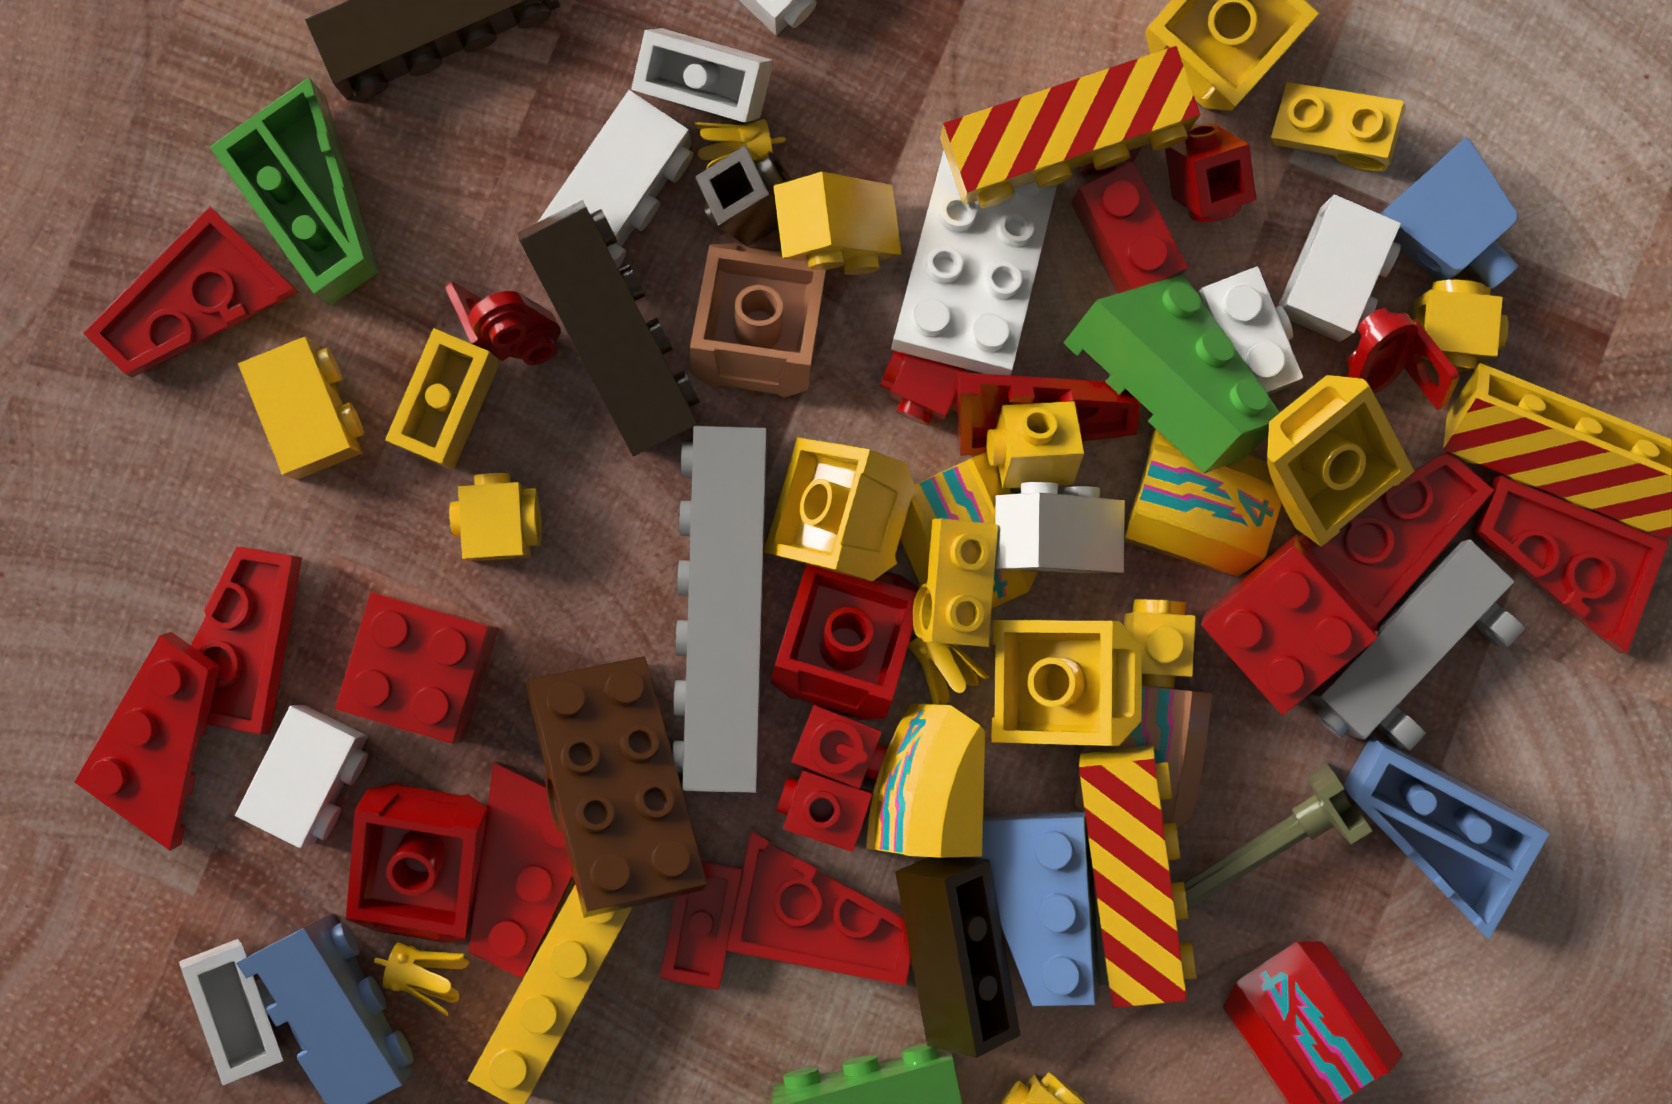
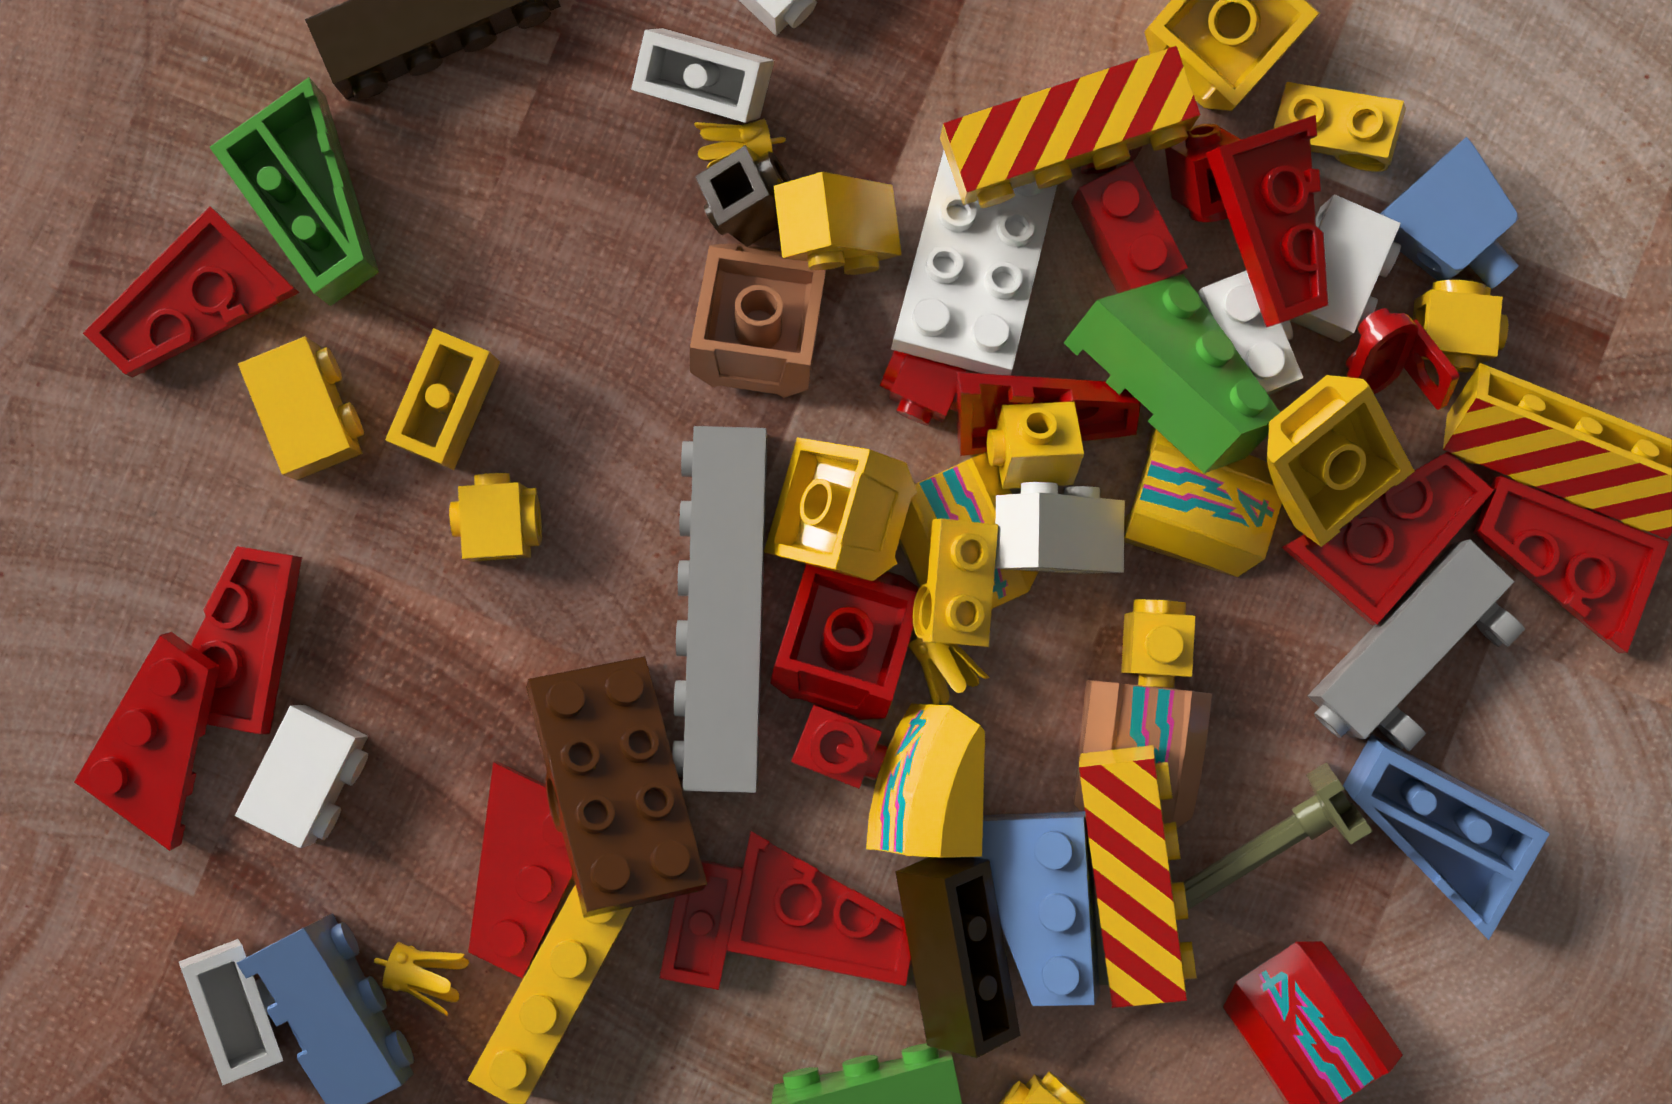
red brick [335,592,499,744] -> none
red slope [346,782,487,943] -> none
red bracket [445,281,561,365] -> none
dark brown brick [518,200,700,457] -> none
white brick [537,90,694,268] -> none
red brick [776,768,872,852] -> none
yellow slope [991,620,1142,746] -> none
red brick [1200,534,1378,716] -> none
none -> red wing [1206,115,1328,328]

